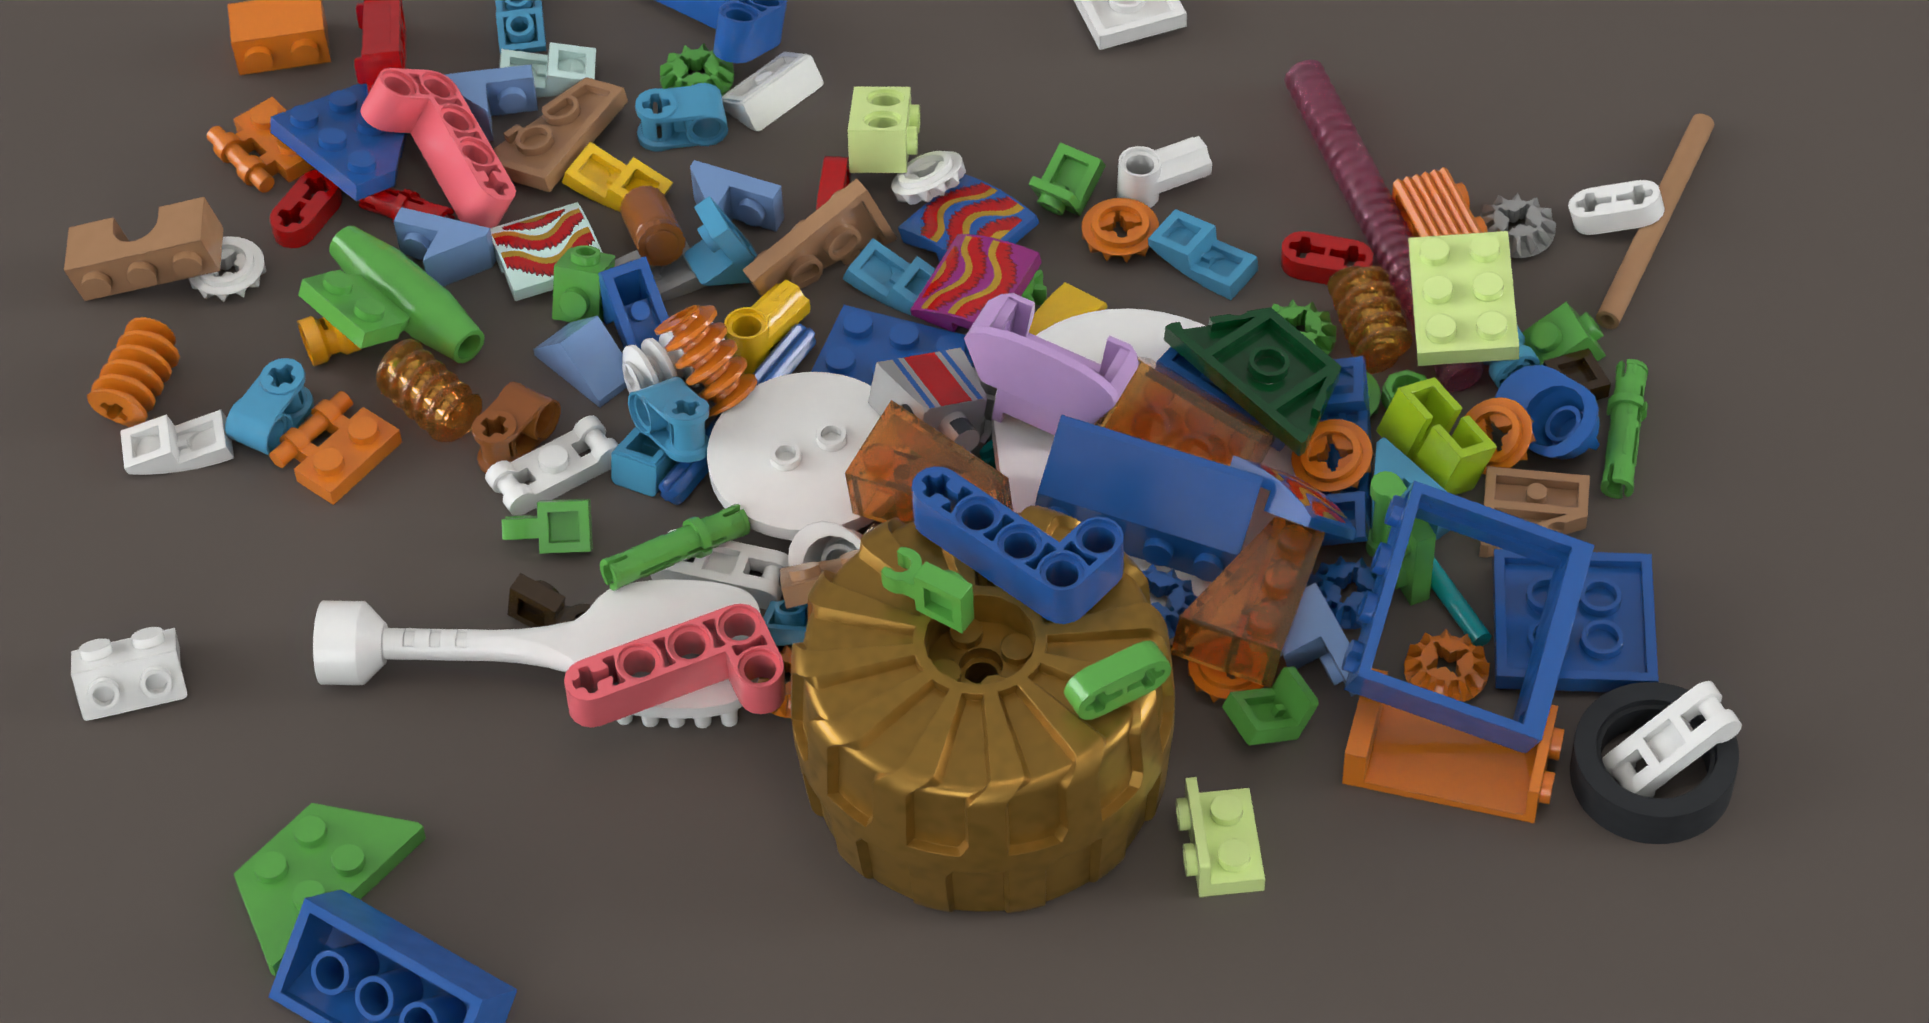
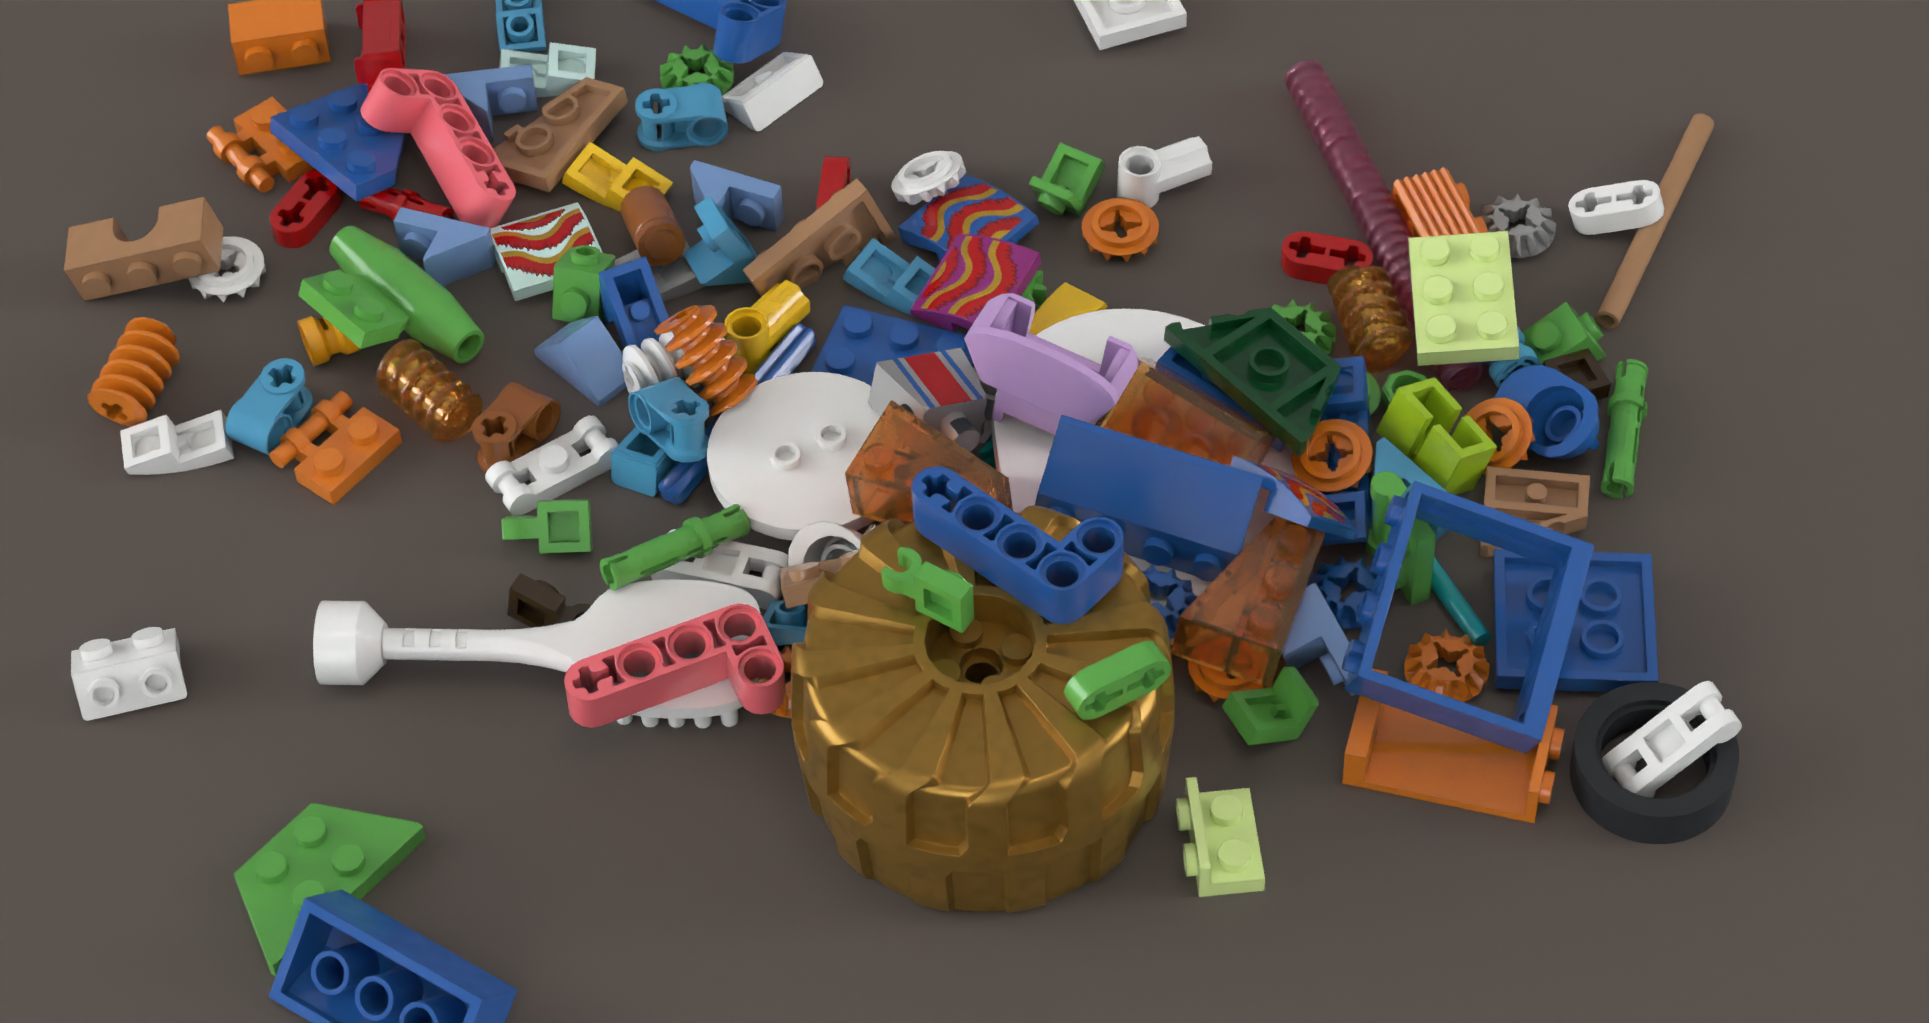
yellowish green brick [848,87,920,173] -> none
dark azure slope [1148,209,1258,300] -> none

